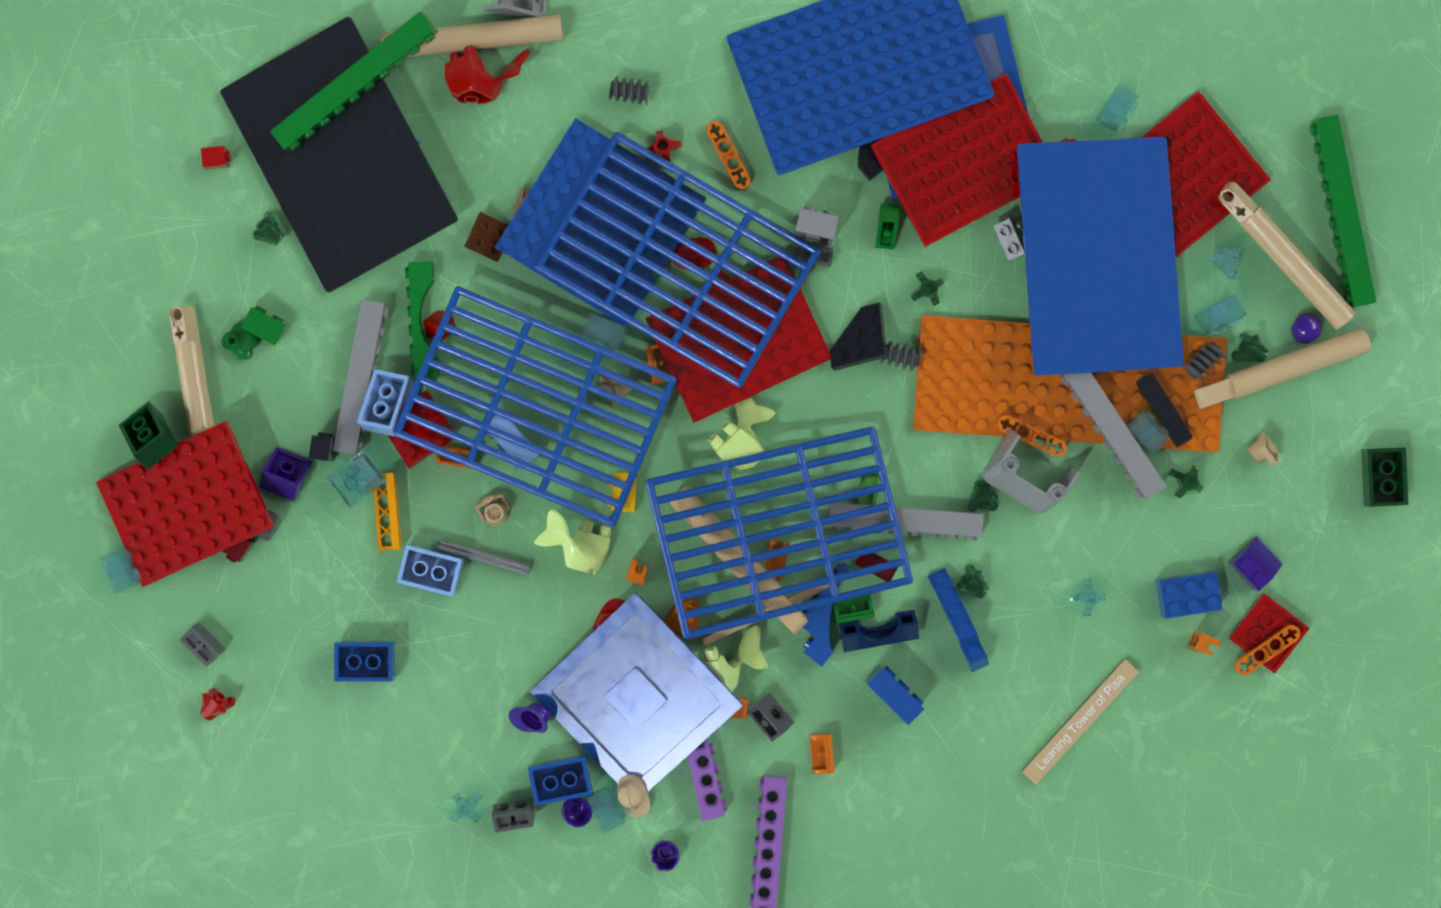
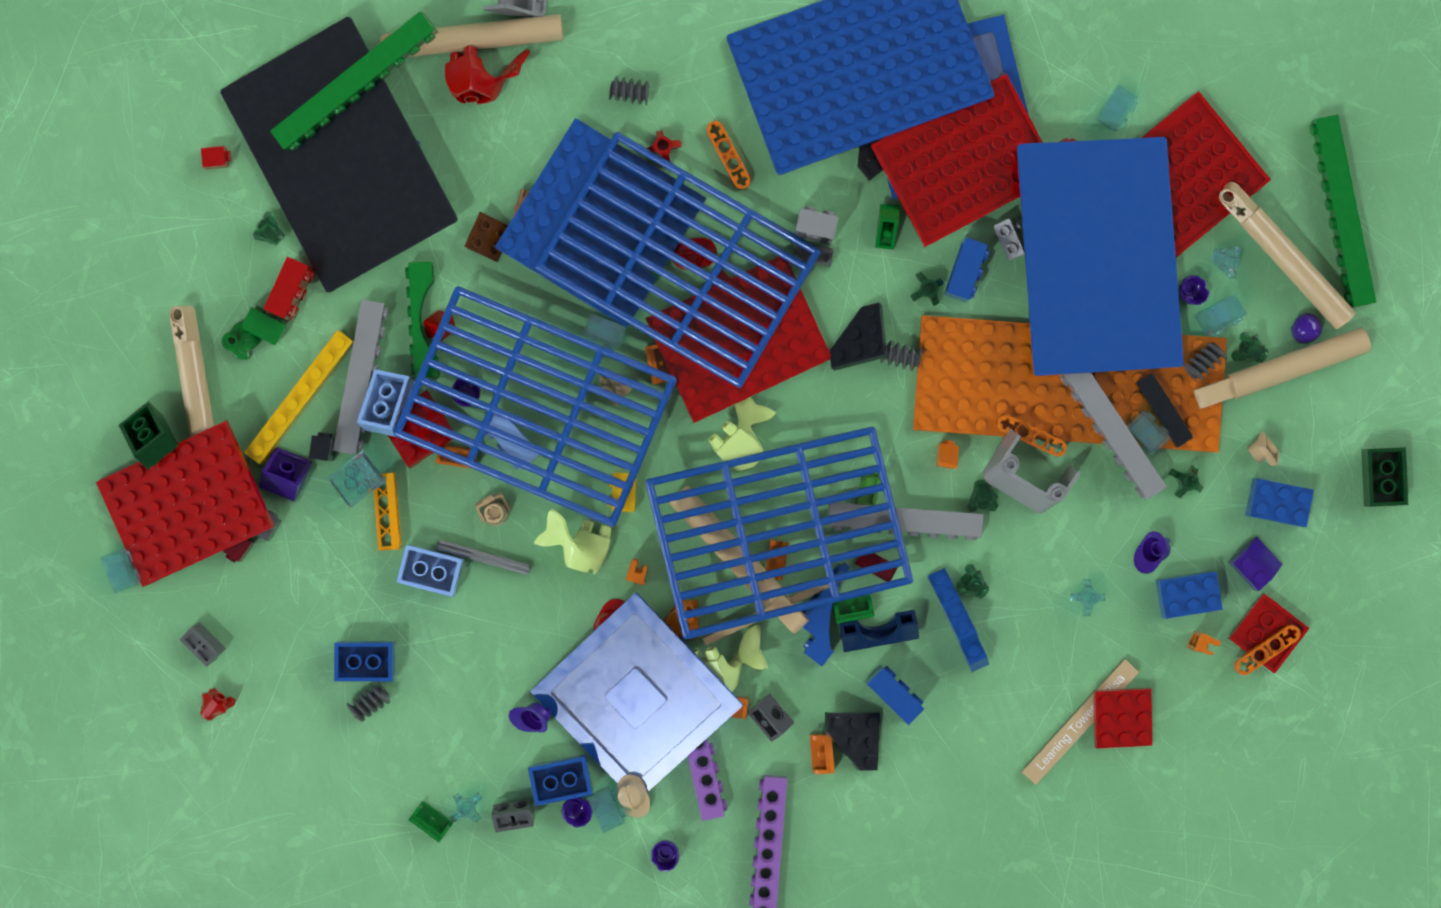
none -> yellow brick [244,330,354,464]
none -> red brick [263,256,315,321]
none -> dark grey piece [346,682,391,722]
none -> green hinge [408,801,453,843]
none -> dark purple hair [452,378,480,407]
none -> black plate [824,712,880,771]
none -> orange slope [934,440,959,469]
none -> blue brick [944,237,989,302]
none -> red plate [1093,688,1152,749]
none -> dark purple piece [1134,531,1171,574]
none -> dark purple hair [1179,275,1210,305]
none -> blue brick [1245,478,1314,528]

